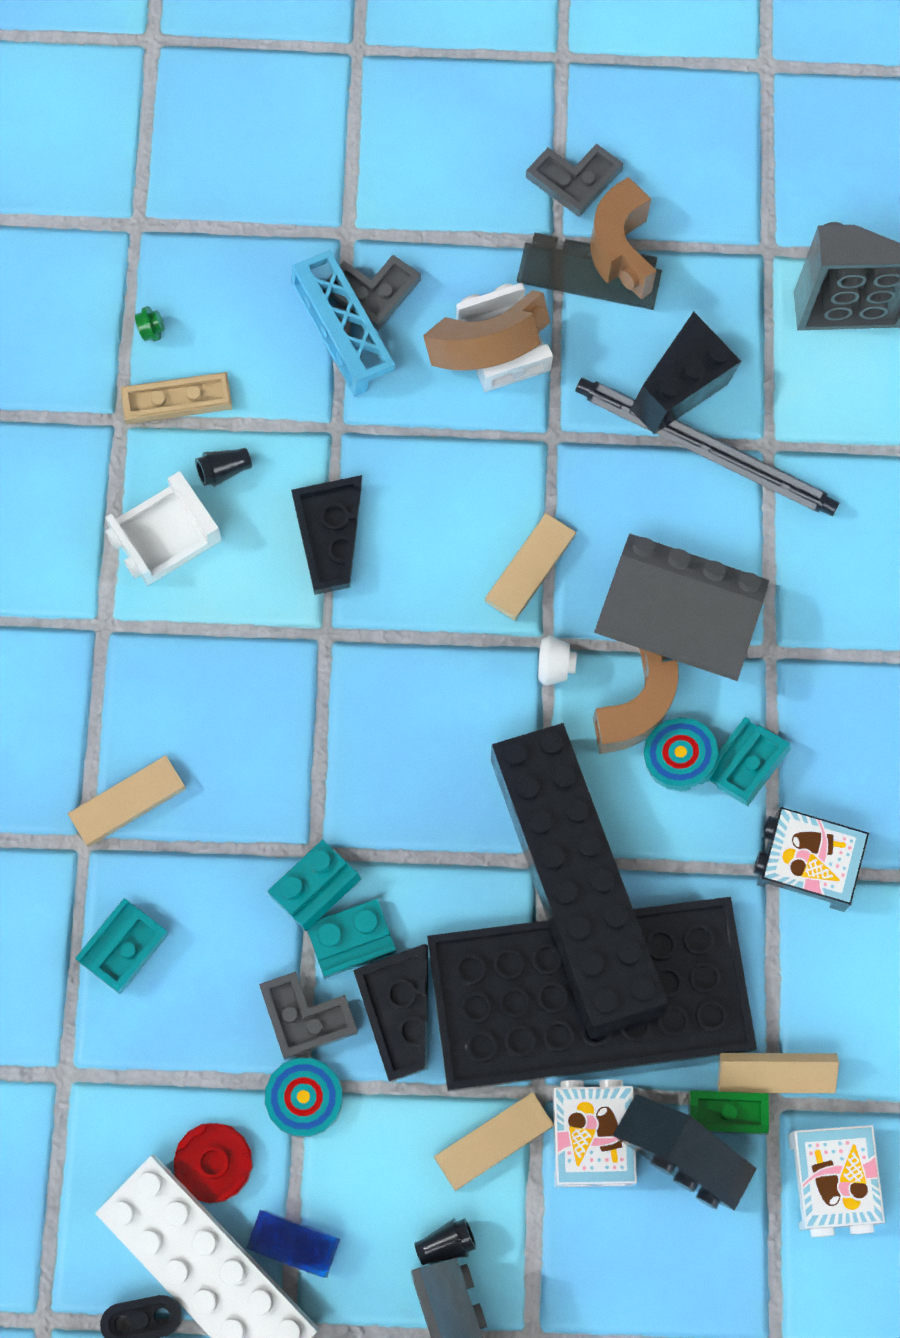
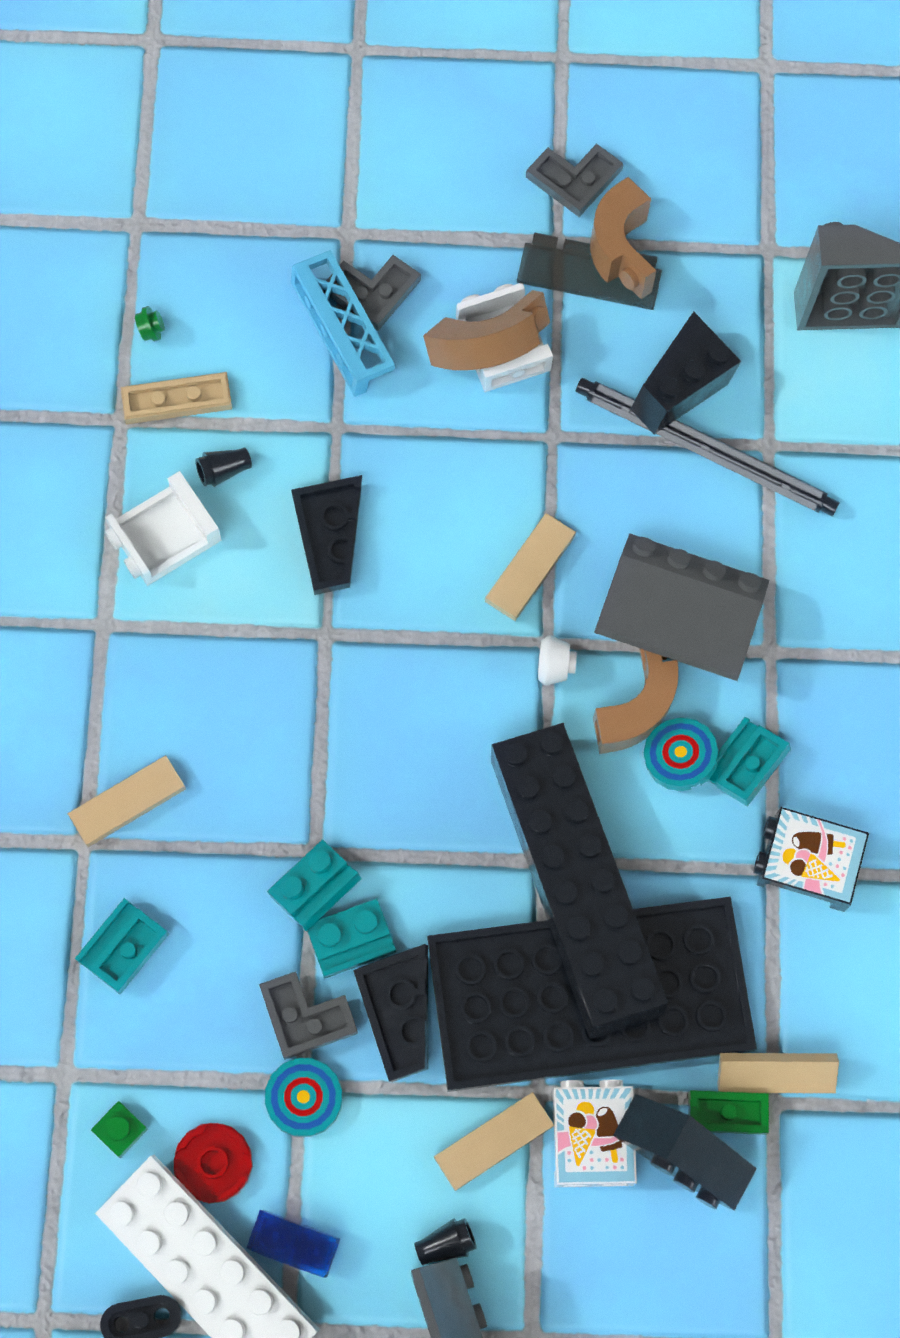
panel [788,1125,885,1237] -> none
none -> green plate [91,1101,148,1158]

